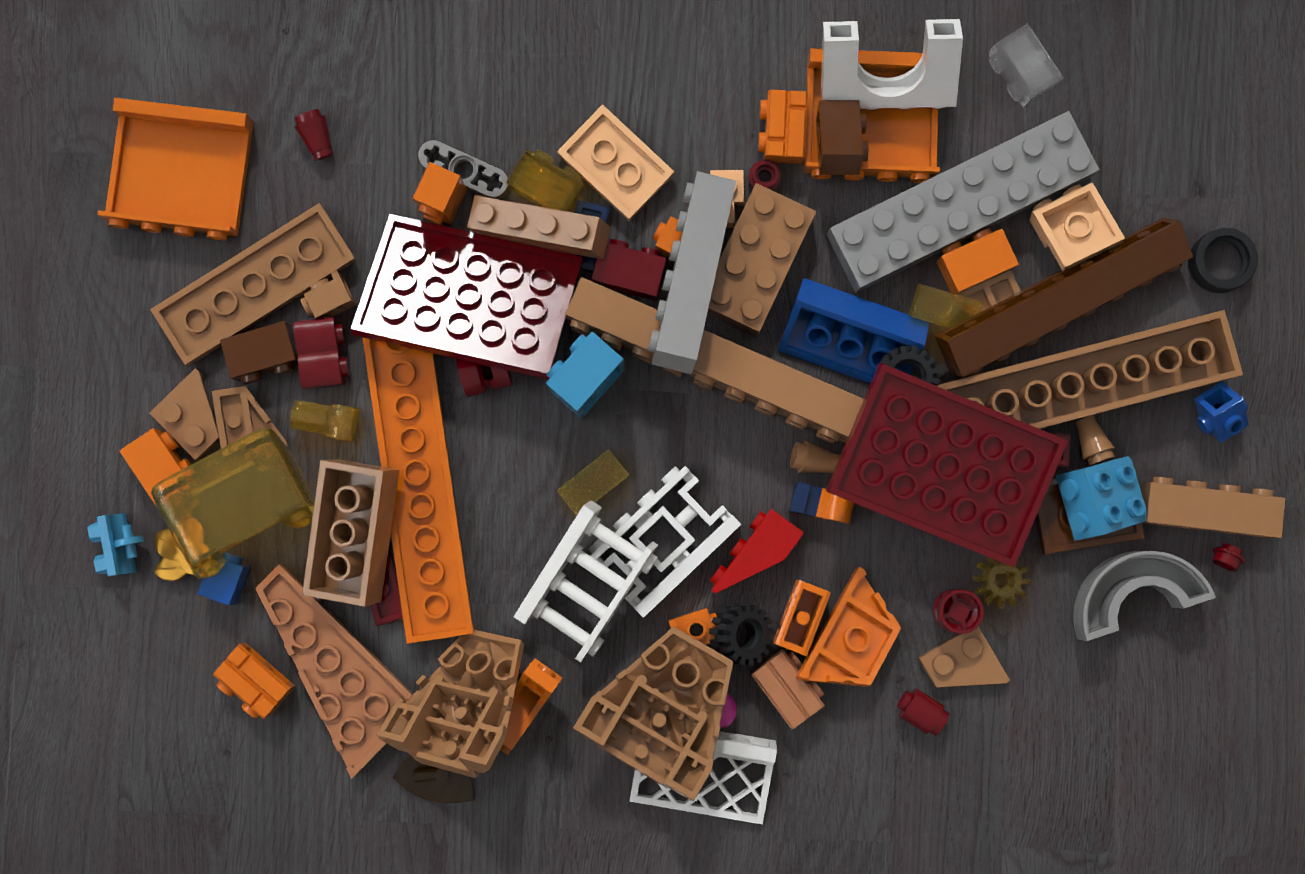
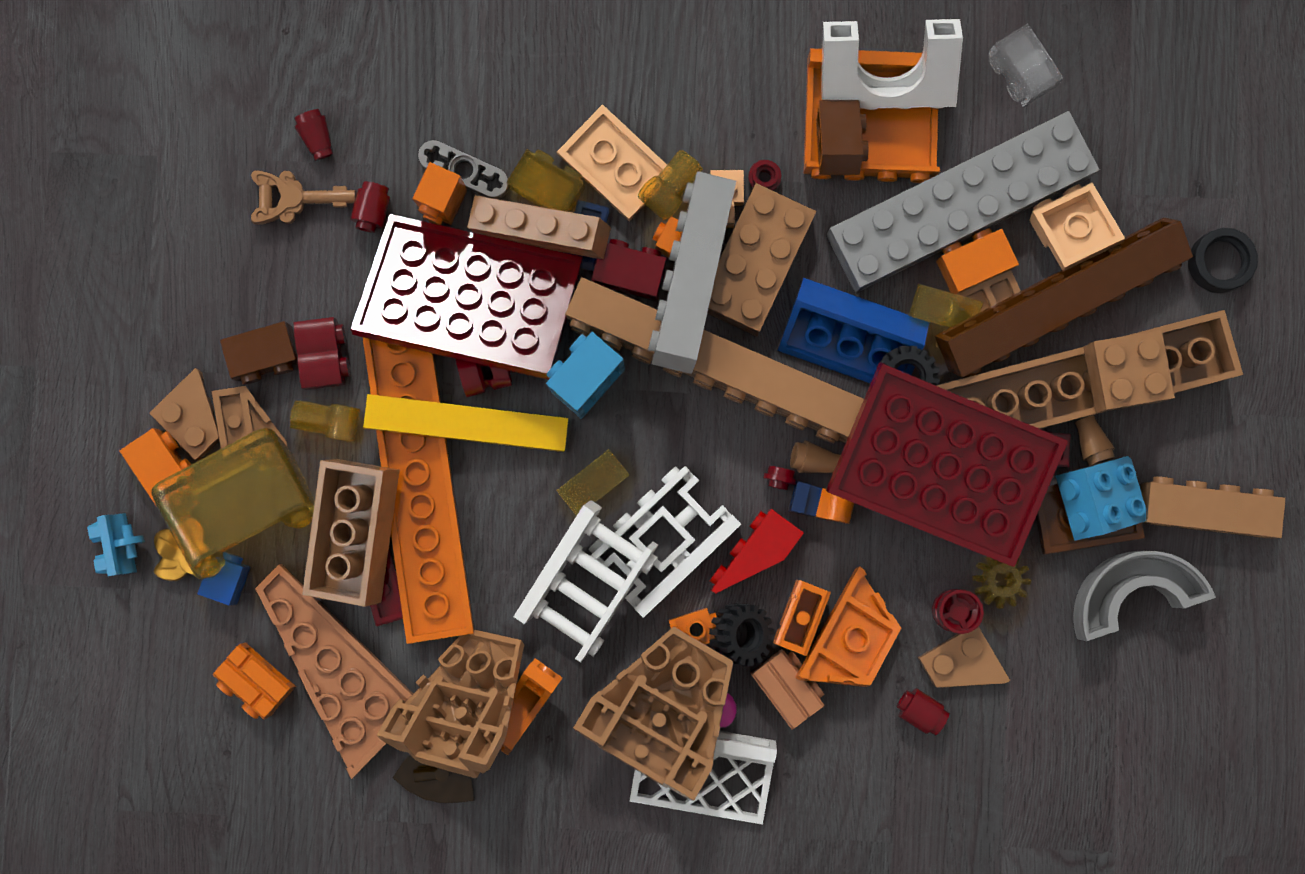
orange panel [97,98,254,241] -> none
medium nougat plate [150,203,357,367] -> none
medium nougat brick [300,270,357,319] -> none
orange brick [758,89,808,164] -> none
blue brick [1194,381,1249,443] -> none
dark red plate [1212,543,1246,572] -> none
none -> medium nougat piece [251,171,357,225]
none -> dark red brick [350,181,390,233]
none -> yellow tile [363,394,568,452]
none -> clear yellow piece [638,150,703,220]
none -> dark red plate [763,466,797,490]
none -> medium nougat brick [1083,330,1175,413]

